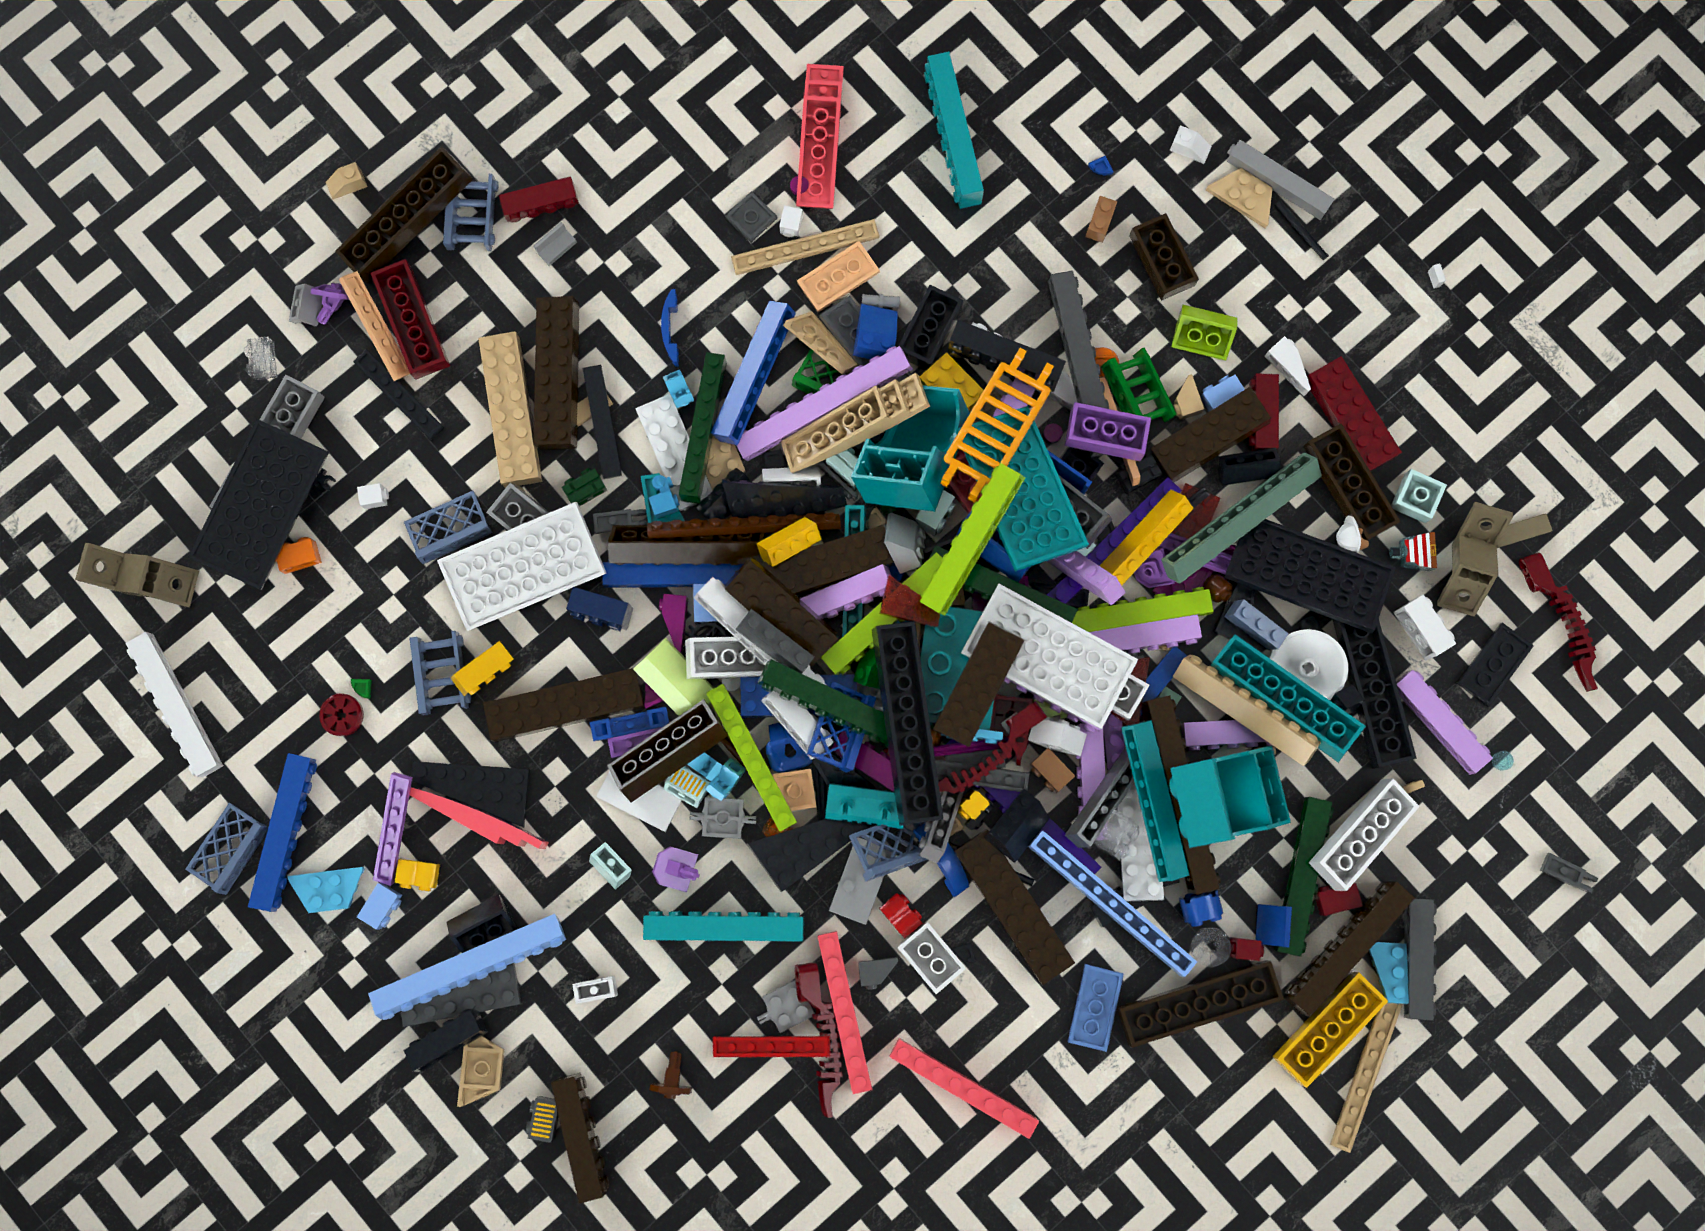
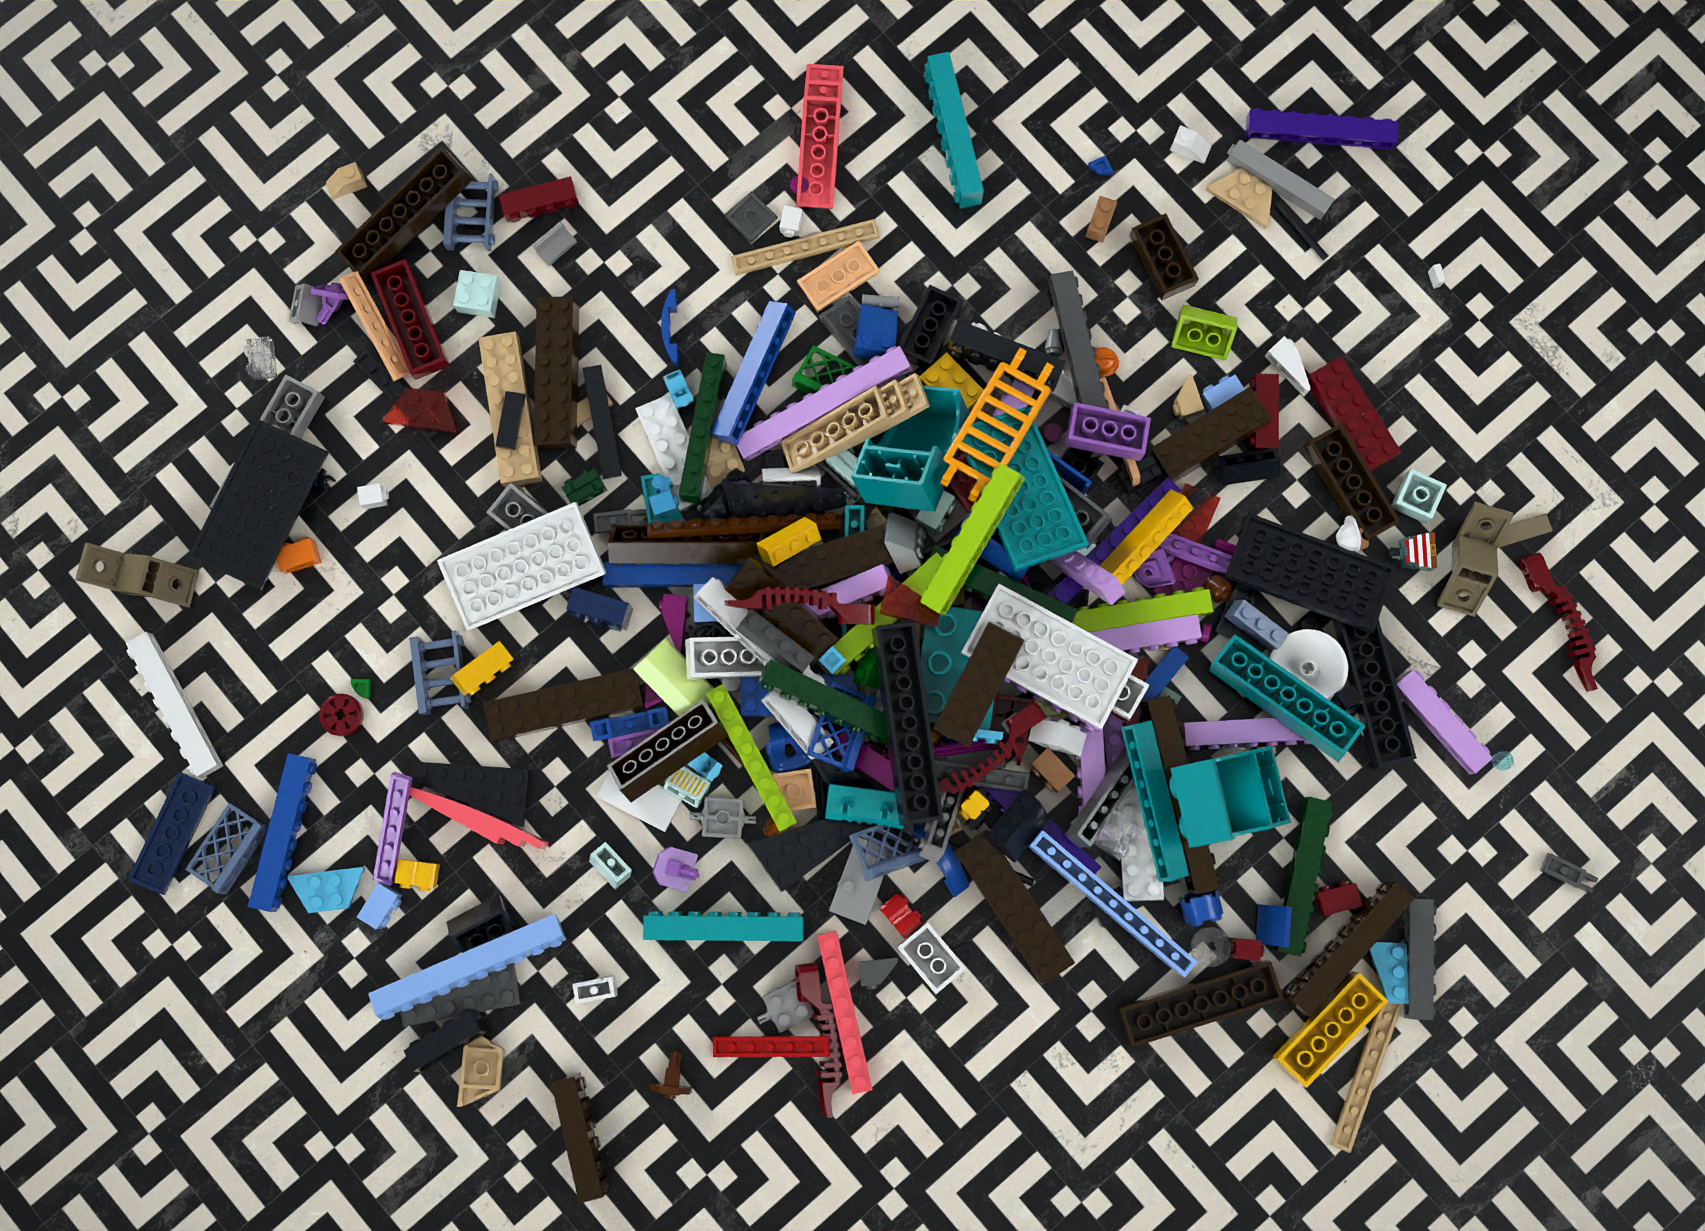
sand blue fence [404,491,493,564] -> none
dark grey brick [526,1096,559,1143] -> none
medium azure brick [705,758,746,801] -> none
tan wing [783,311,858,375] -> none
coral brick [889,1038,1039,1139] -> none
medium blue tile [1067,964,1124,1052] -> none
green fence [1100,347,1177,423] -> none
sand green brick [1161,453,1322,584] -> none
tan brick [1173,655,1321,766] -> none
white brick [1309,778,1420,891] -> none
white brick [1393,594,1456,661] -> none
tan tile [1402,780,1425,794] -> none
black tile [1456,622,1534,707] -> none
none -> dark blue plate [127,772,216,895]
none -> clear red wing [383,388,457,433]
none -> light aqua brick [453,270,501,318]
none -> black tile [495,391,526,450]
none -> dark red piece [724,587,875,625]
none -> medium azure plate [819,646,847,674]
none -> light grey cone [1044,329,1063,358]
none -> magenta tile [1200,623,1211,643]
none -> dark purple brick [1245,108,1399,150]

